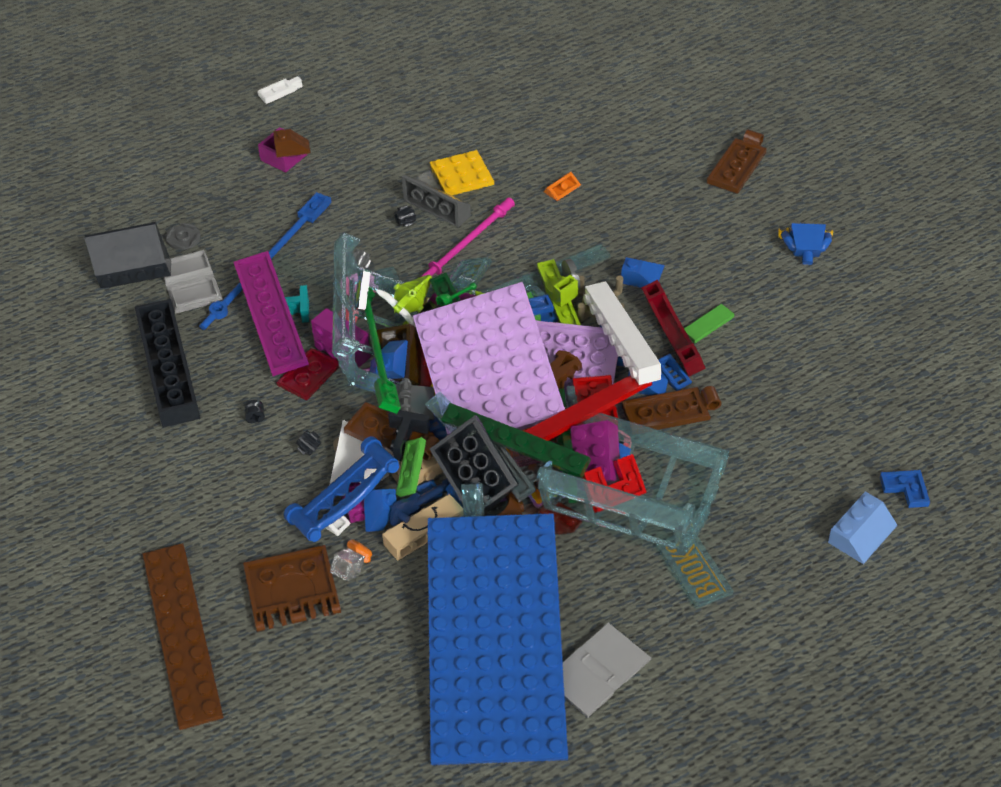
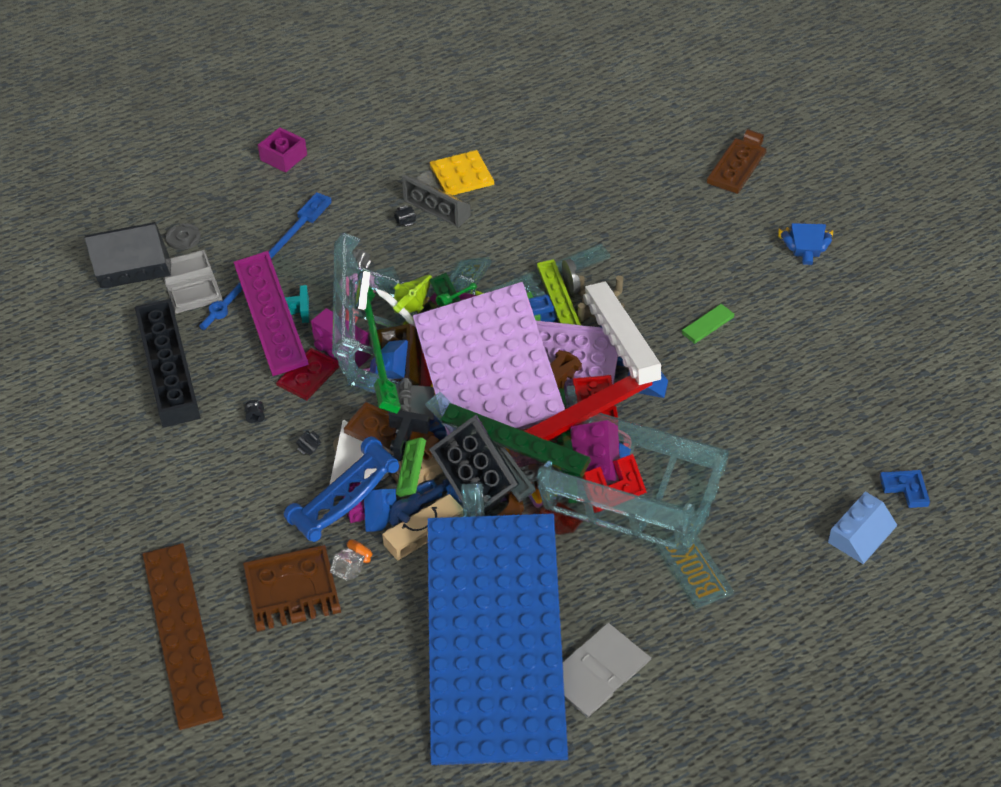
white hinge [258,77,303,104] -> none
reddish brown slope [273,129,310,158] -> none
white slope [326,516,351,536] -> none
dark pink bar [421,197,515,277] -> none
orange slope [543,172,581,201] -> none
lime piece [546,275,578,307] -> none
blue slope [621,257,664,288] -> none
reddish brown hinge [622,386,722,435] -> none
dark red arch [642,280,706,377] -> none
blue slope [658,354,692,391] -> none

